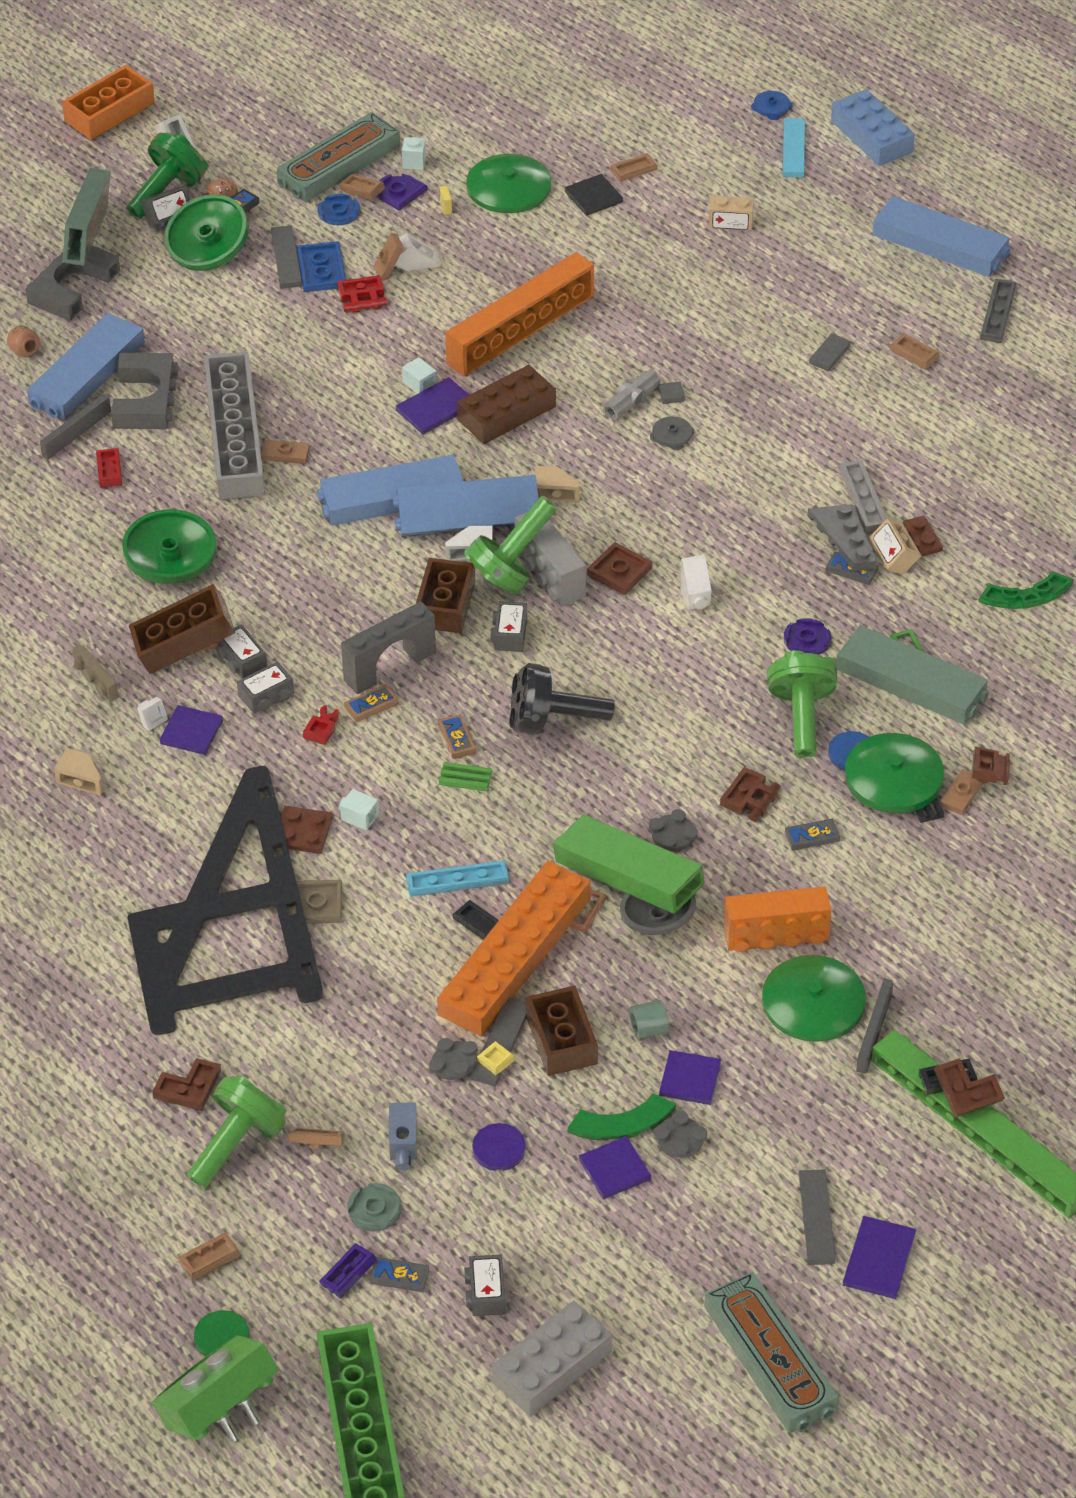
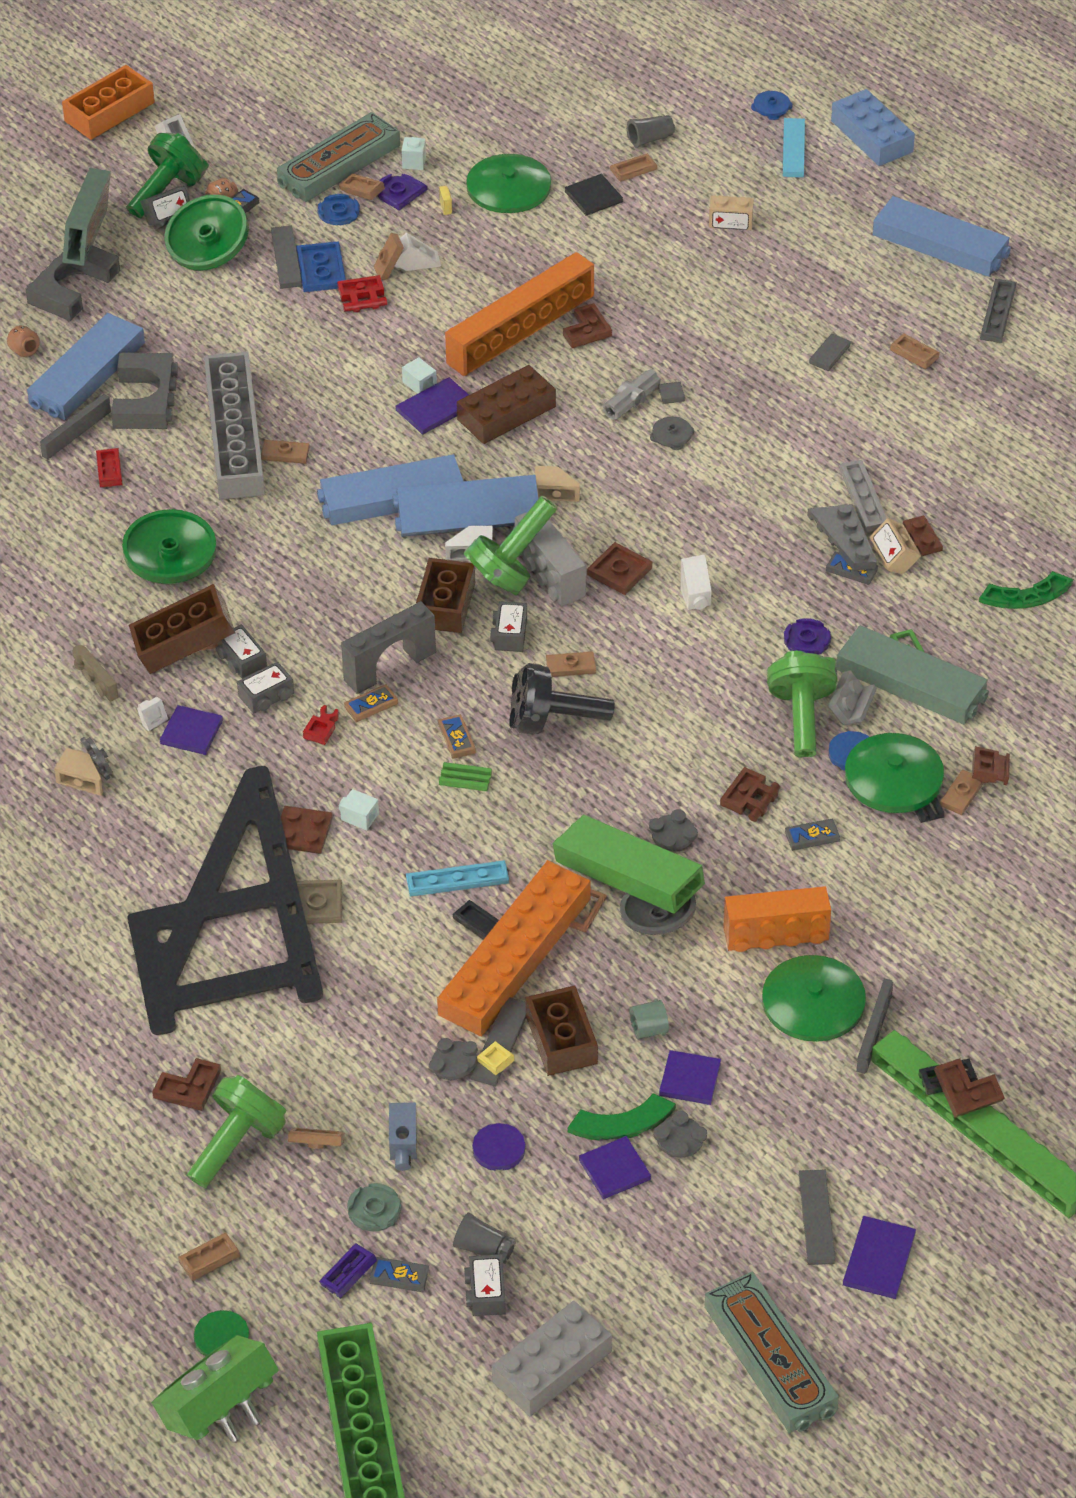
none -> dark grey piece [80,737,113,781]
none -> dark grey plant [453,1212,516,1264]
none -> medium nougat plate [546,651,596,677]
none -> copper plate [563,303,612,348]
none -> dark grey plant [626,115,675,148]
none -> light grey bracket [828,670,877,725]

